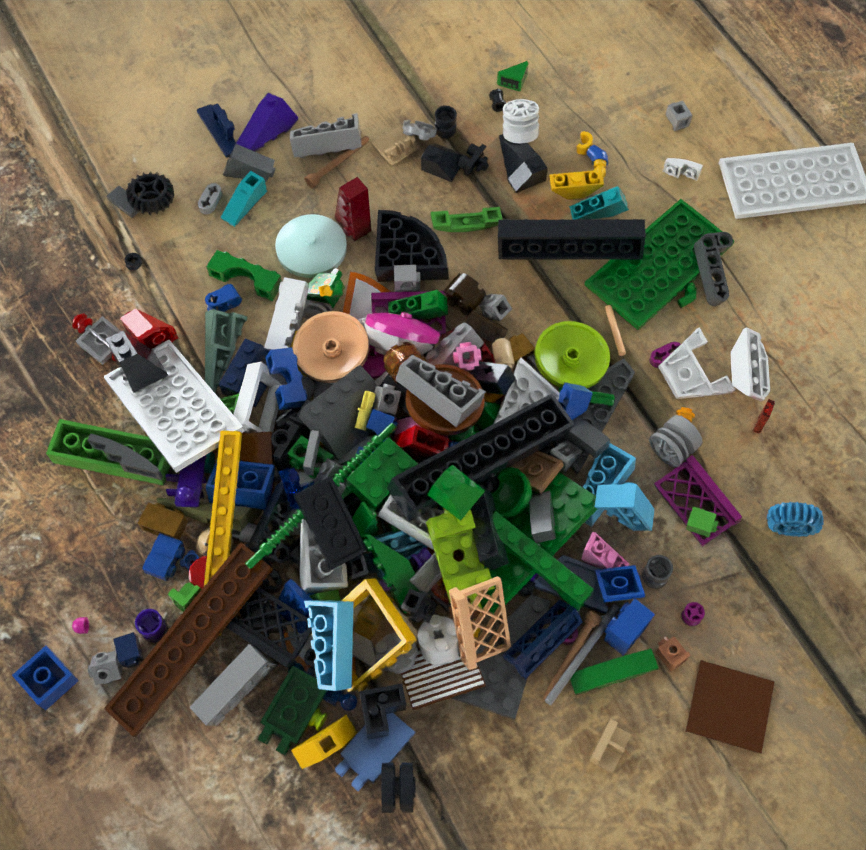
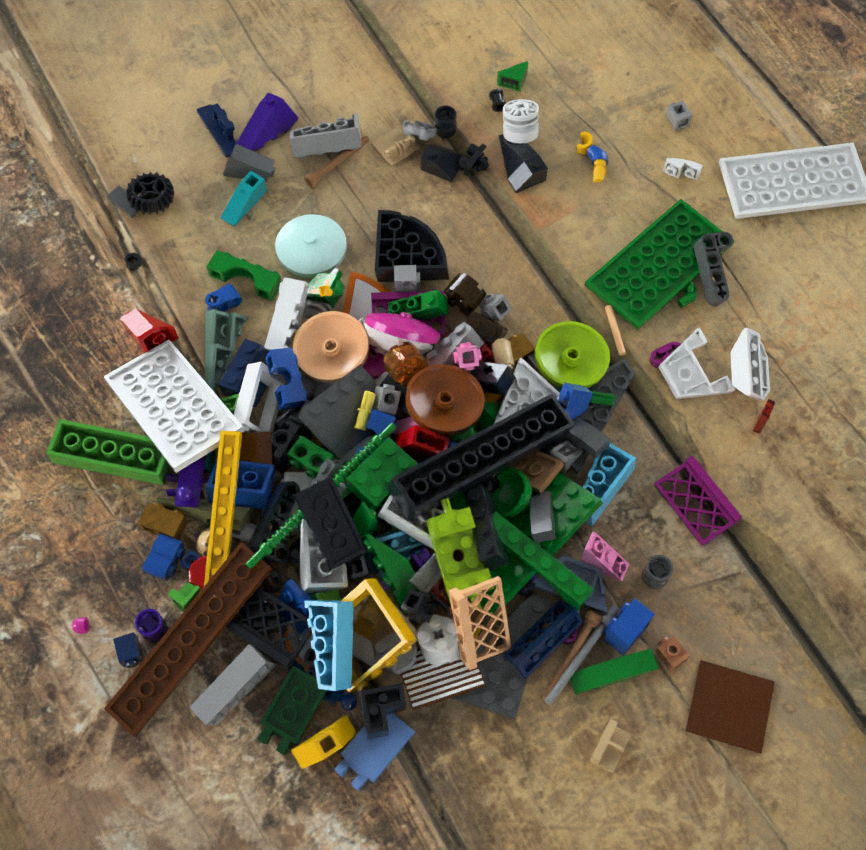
blue brick [12,646,79,711] -> none
light grey plate [72,313,121,365] -> none
dark grey slope [88,434,163,480] -> none
light grey brick [88,651,122,685] -> none
black slope [106,331,168,393] -> none
light grey beam [198,183,222,215] -> none
clear blue slope [279,468,314,509] -> none
light grey tile [303,430,320,475] -> none
lime bush [309,709,328,731] -> none
dark red wedge [335,177,372,242] -> none
black wheel [381,762,416,813] -> none
light grey wedge [396,355,486,427] -> none
green slope [428,465,485,521] -> none
bright green slope [430,207,502,232] -> none
black brick [498,219,646,260] -> none
yellow slope [549,170,604,200] -> none
teal slope [570,186,629,220] -> none
medium azure wedge [595,482,655,531] -> none
blue slope [595,565,645,602] -> none
light grey wheel [649,415,703,467] -> none
light orange plate [676,407,695,422] -> none
magenta wheel [681,602,705,626] -> none
bright green brick [686,506,719,537] -> none
dark azure gear [767,502,823,537] -> none

